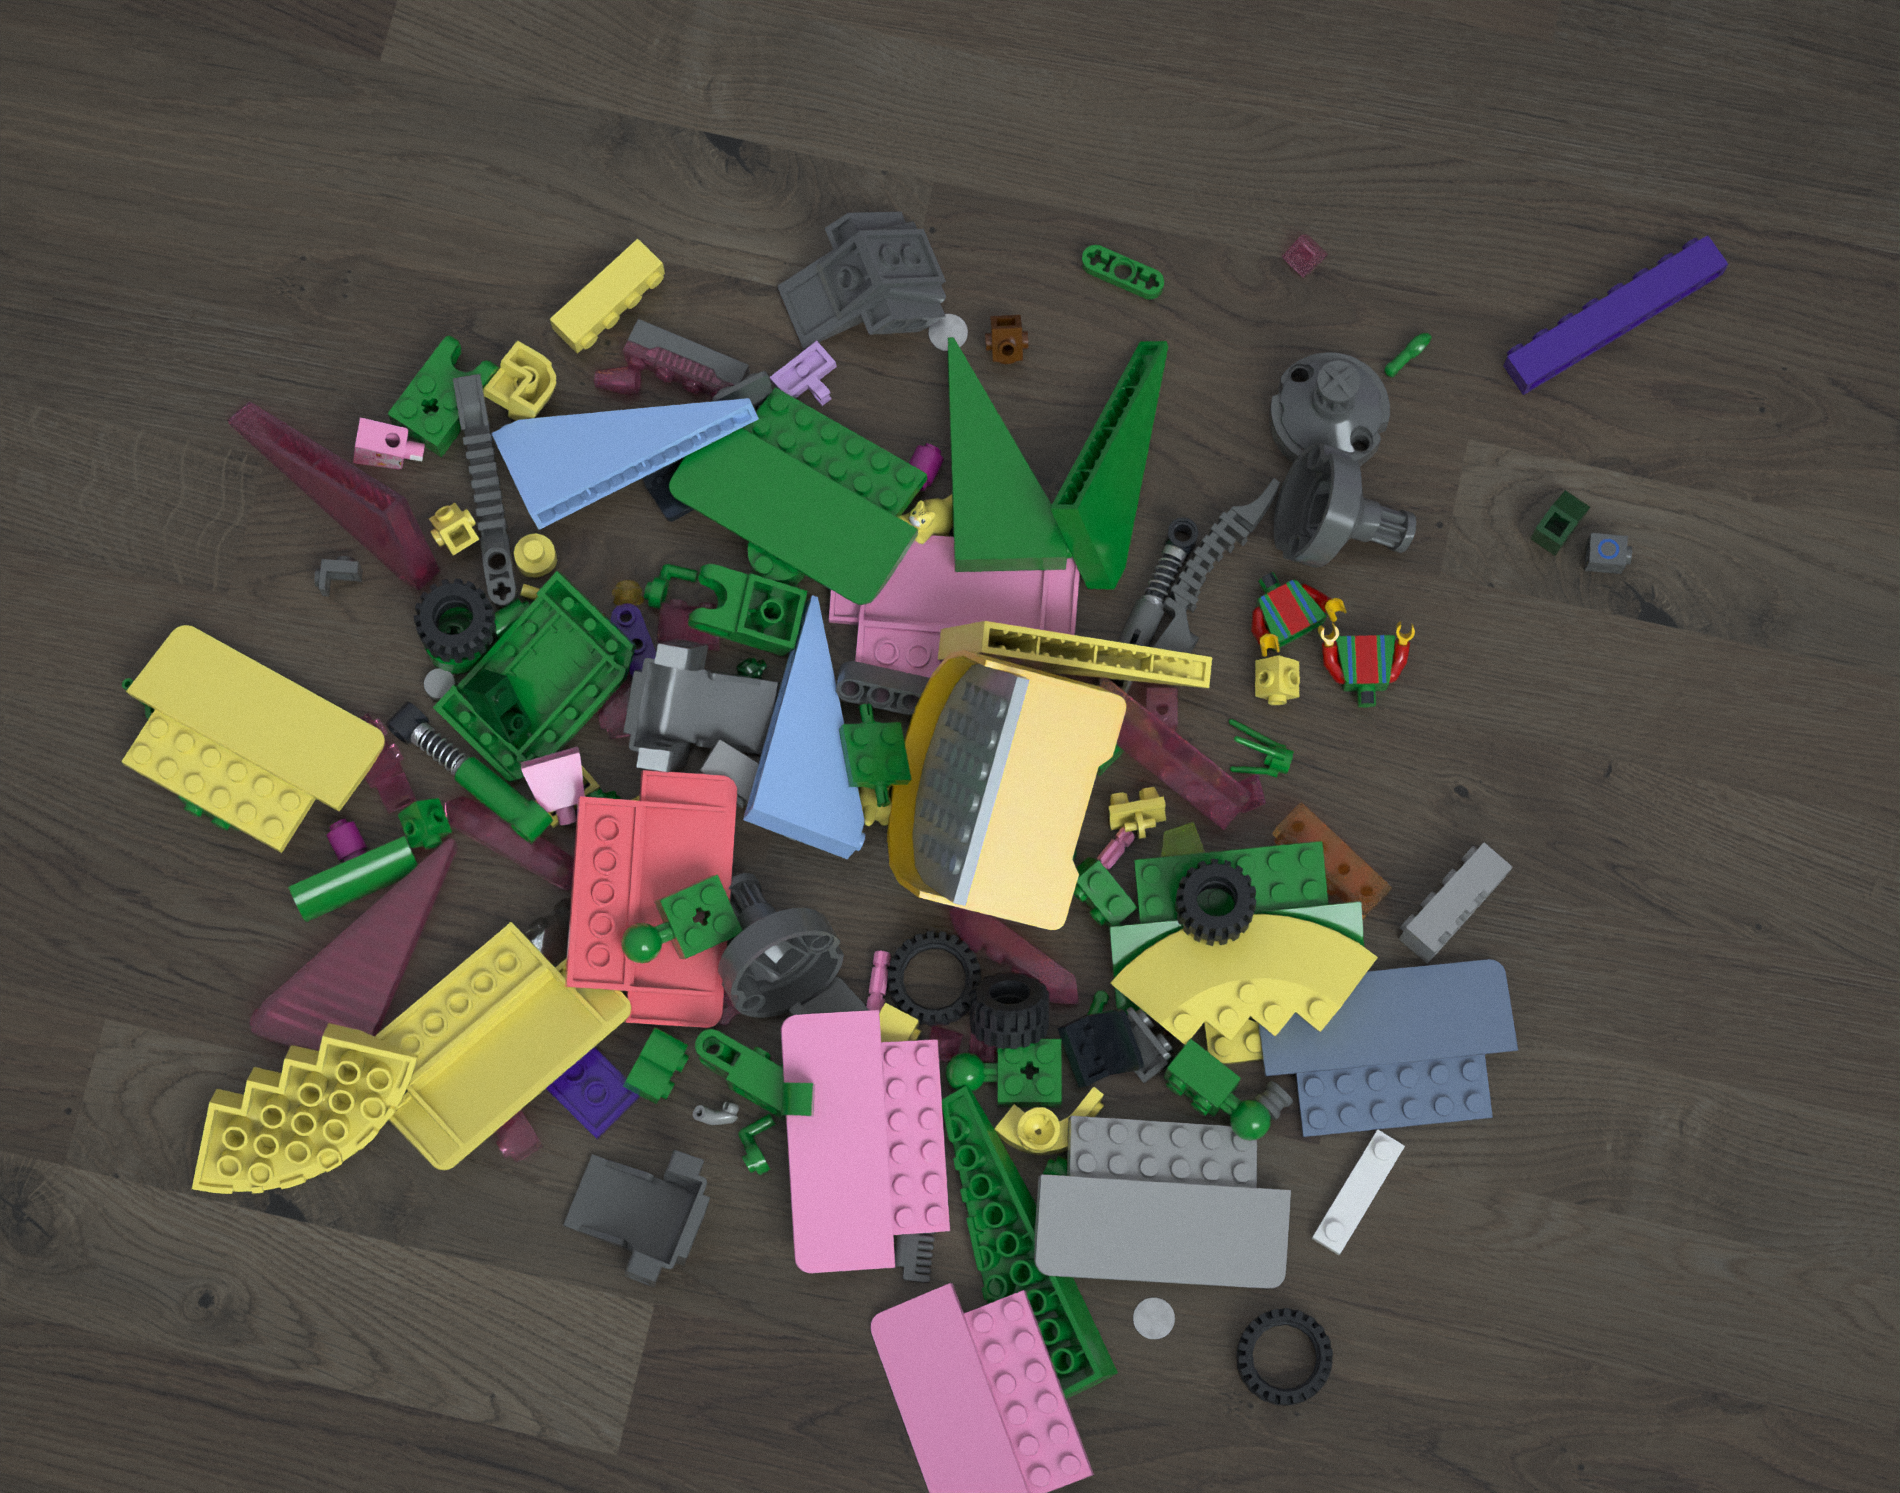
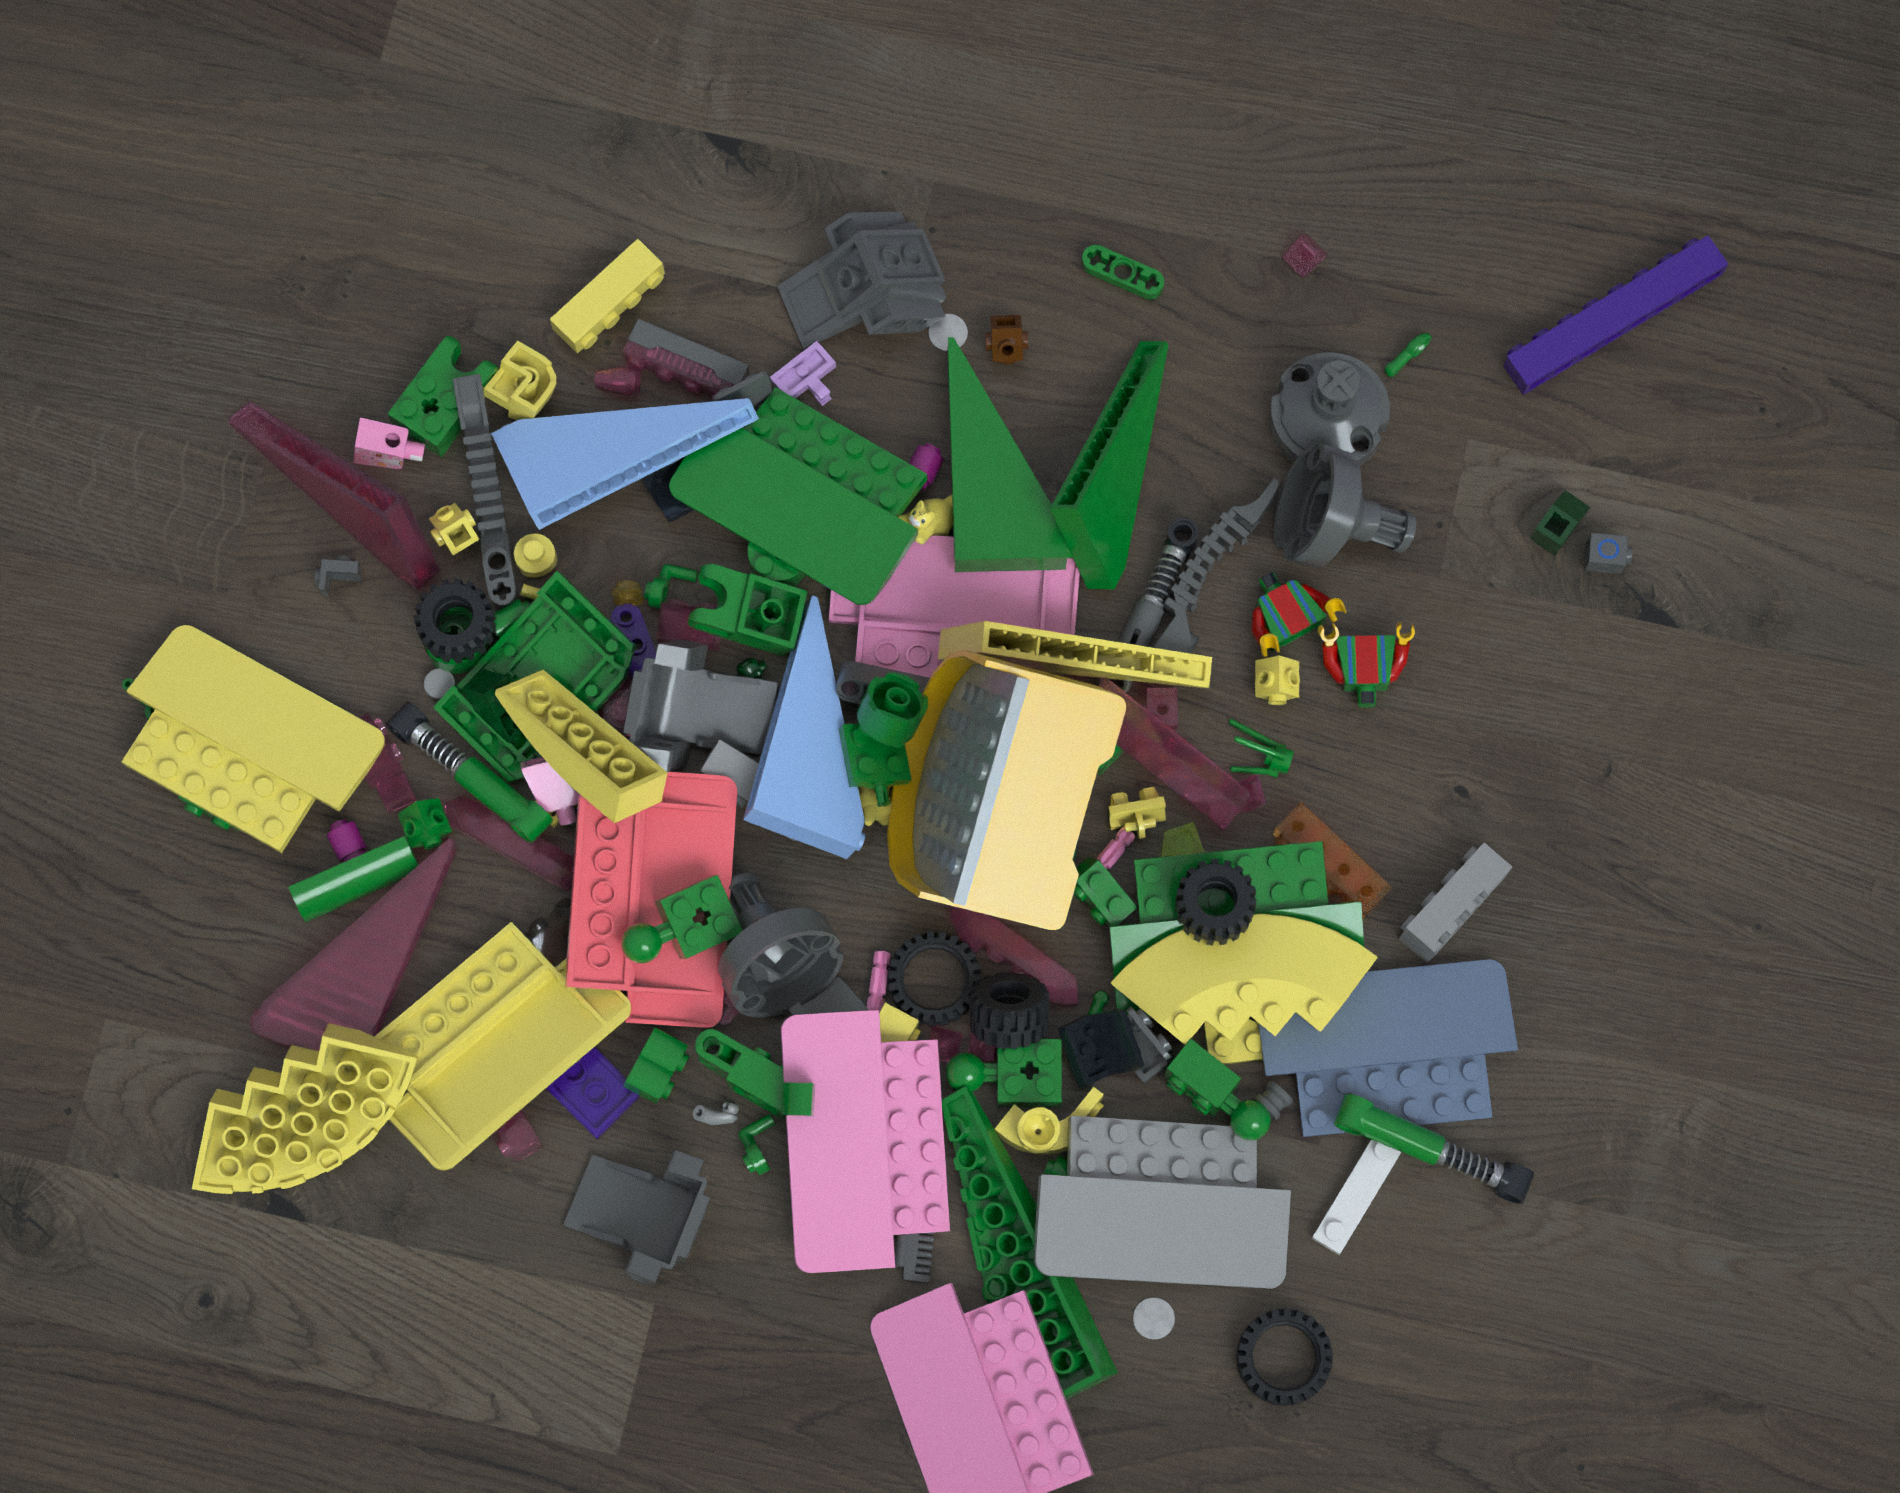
none -> light yellow slope [495,670,668,823]
none -> green brick [857,672,928,748]
none -> piece [1333,1094,1534,1204]

